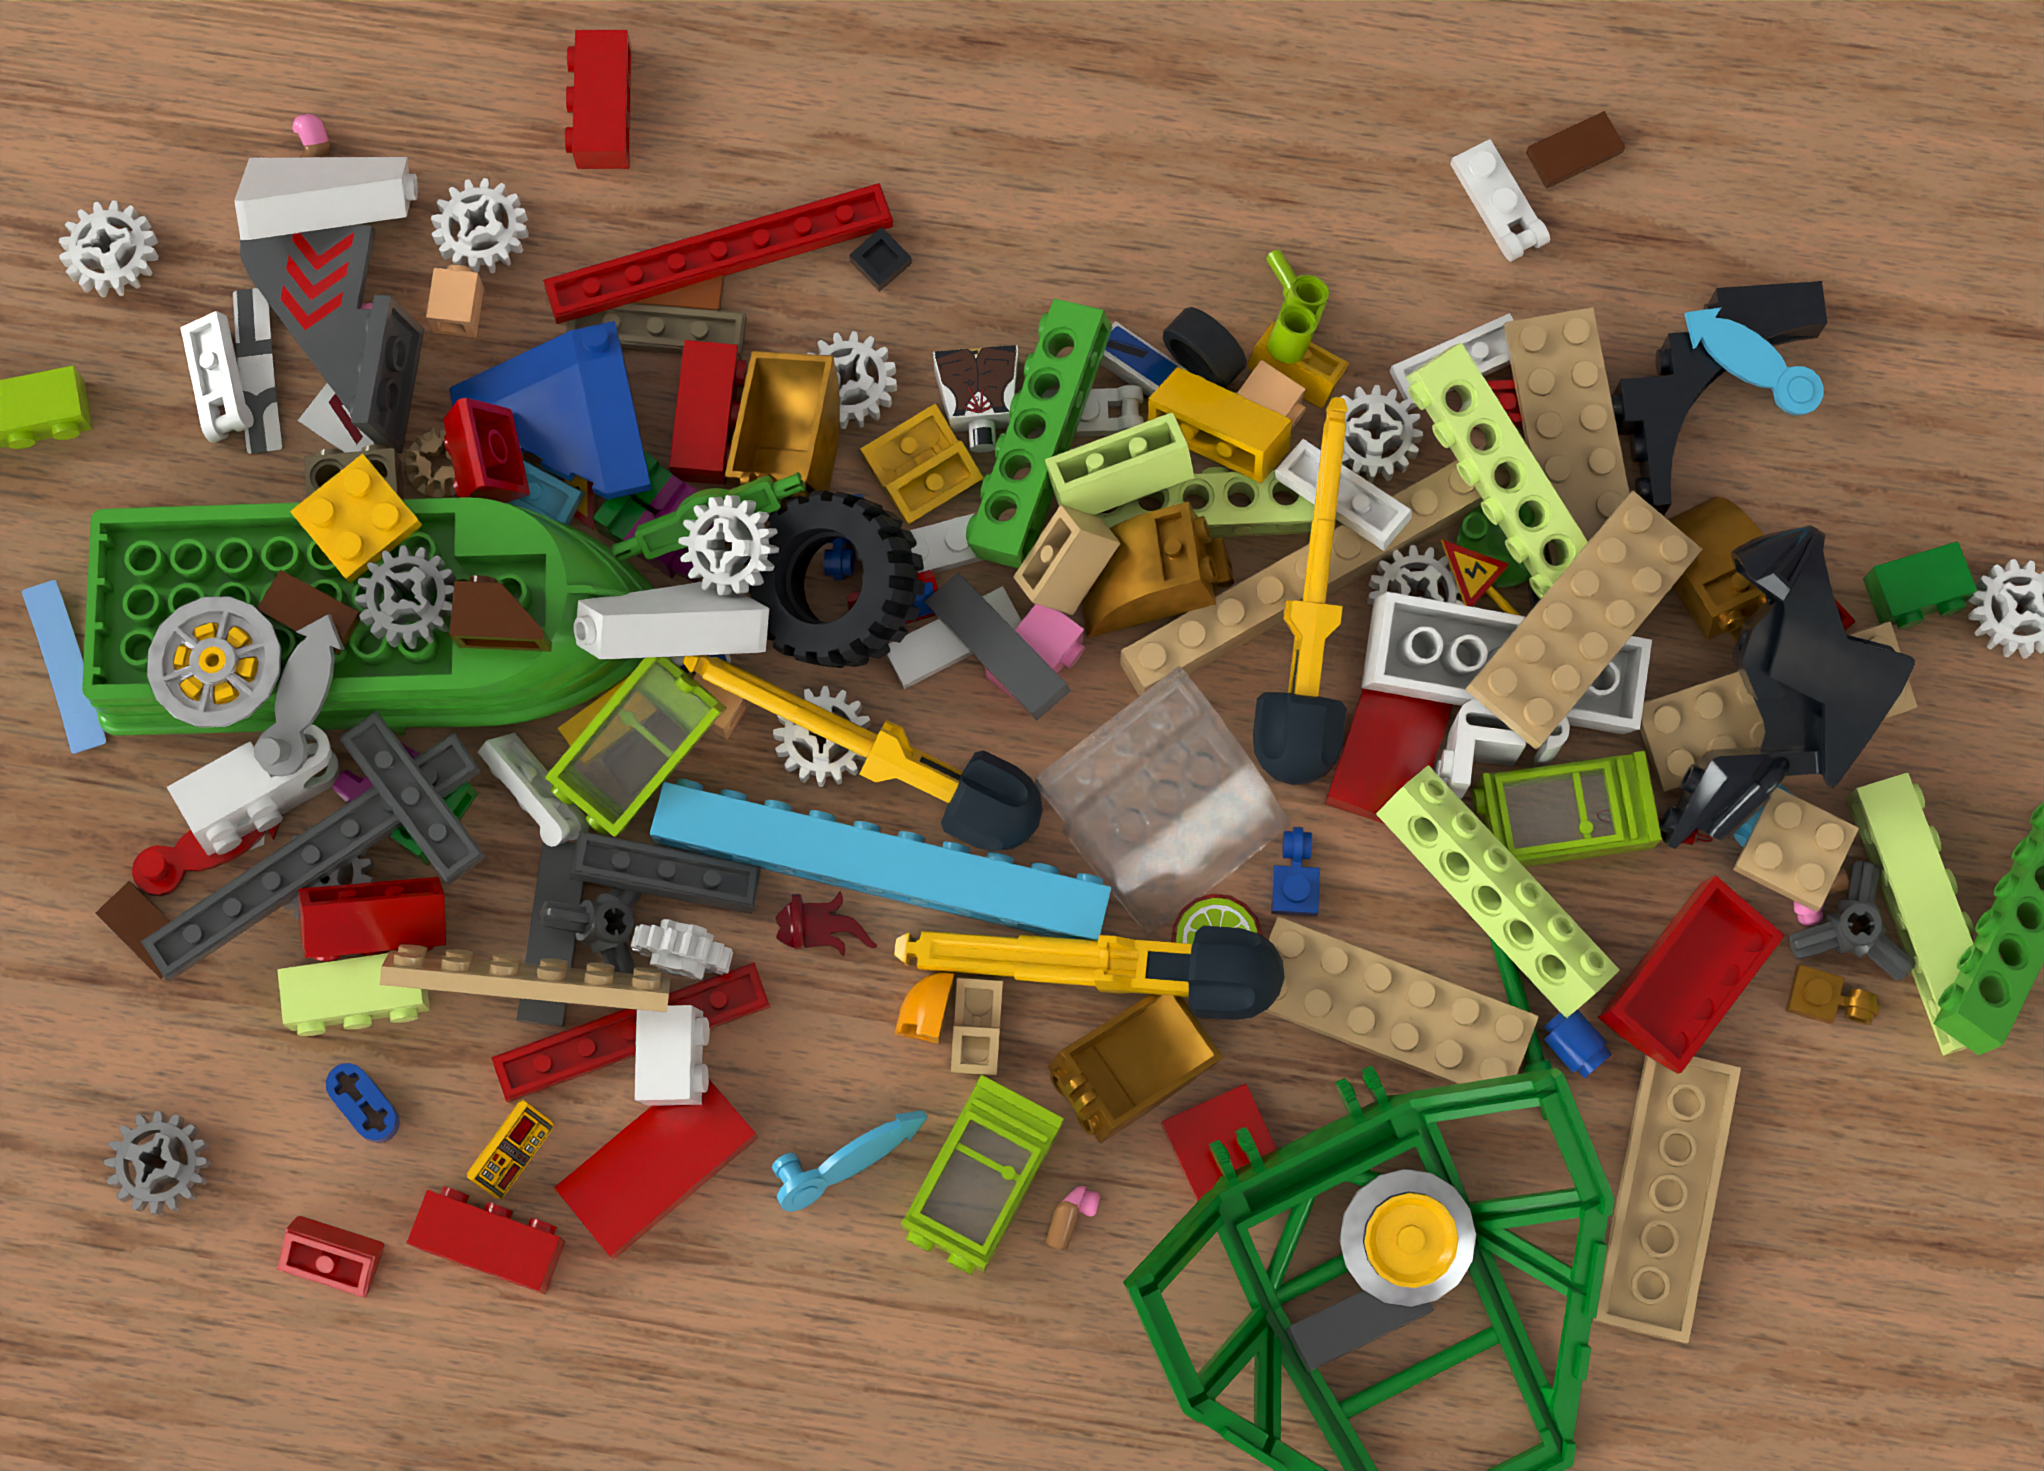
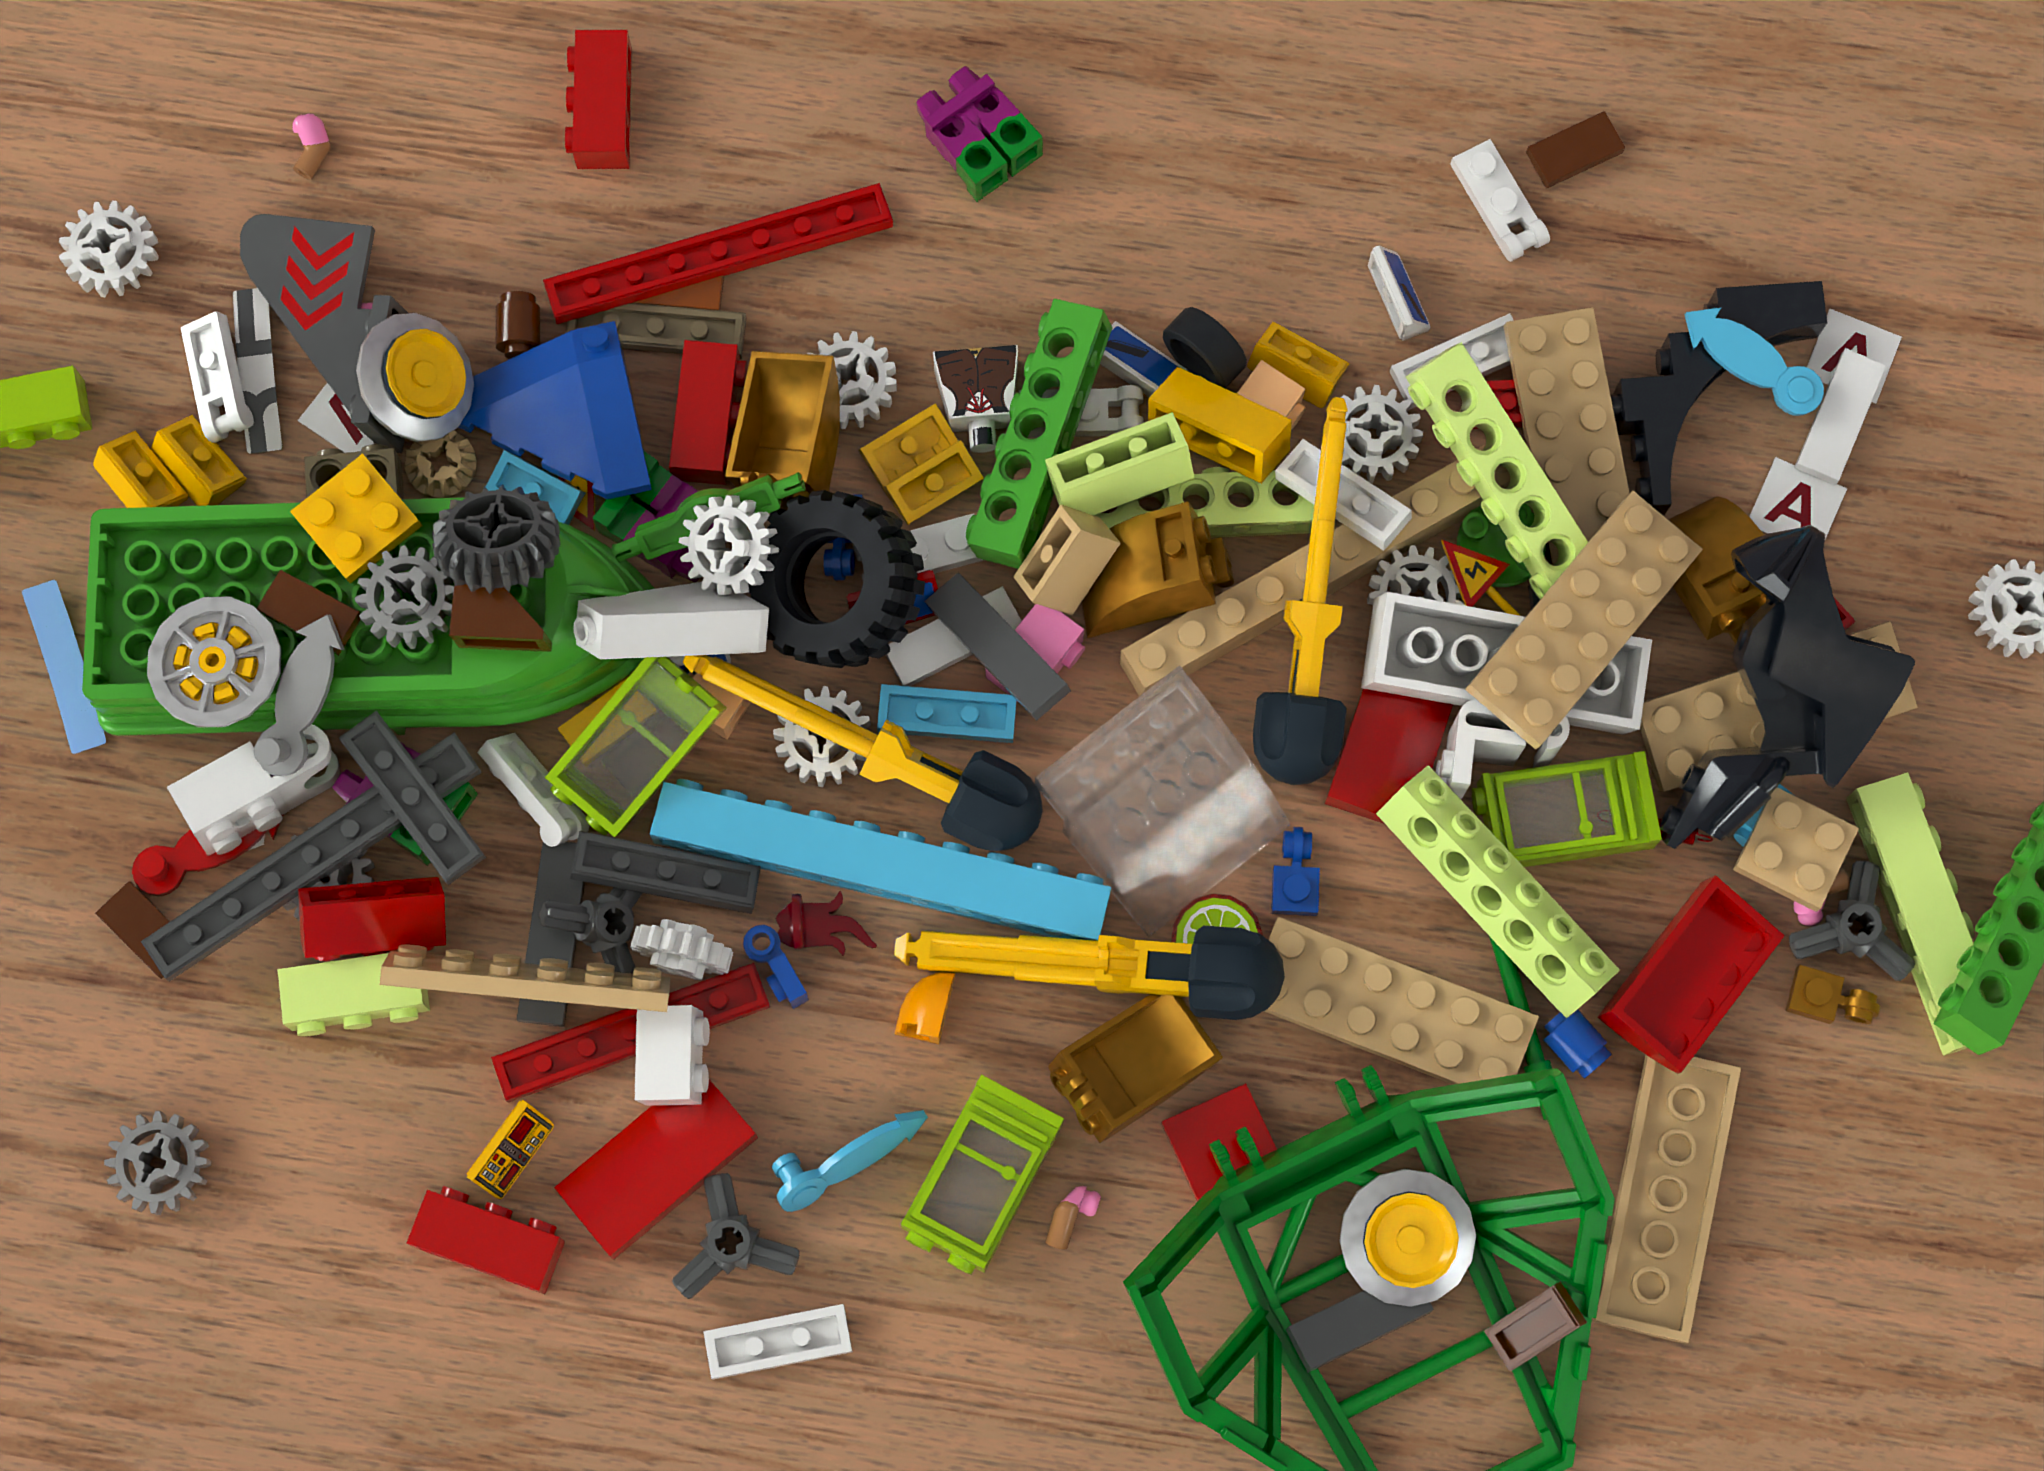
white slope [234,157,418,240] -> none
red slope [277,1216,384,1298] -> none
blue beam [326,1063,400,1143] -> none
light nougat brick [426,265,484,338] -> none
white gear [431,178,529,274] -> none
red slope [443,397,530,503] -> none
black plate [849,227,912,292] -> none
tan slope [951,977,1003,1075] -> none
lime beam [1266,250,1329,364] -> none
green brick [1863,541,1977,630] -> none
none -> yellow slope [93,430,189,508]
none -> yellow slope [151,415,247,506]
none -> piece [356,313,474,442]
none -> dark grey gear [432,484,560,594]
none -> reddish brown brick [496,291,540,359]
none -> dark grey bush [672,1173,800,1299]
none -> white plate [703,1304,853,1380]
none -> blue plate [743,925,809,1009]
none -> medium azure plate [877,684,1017,743]
none -> hips [916,66,1043,202]
none -> white slope [1368,246,1430,341]
none -> tile [1484,1281,1587,1372]
none -> white sticker [1749,457,1847,539]
none -> white tile [1794,348,1887,485]
none -> white sticker [1807,309,1902,404]

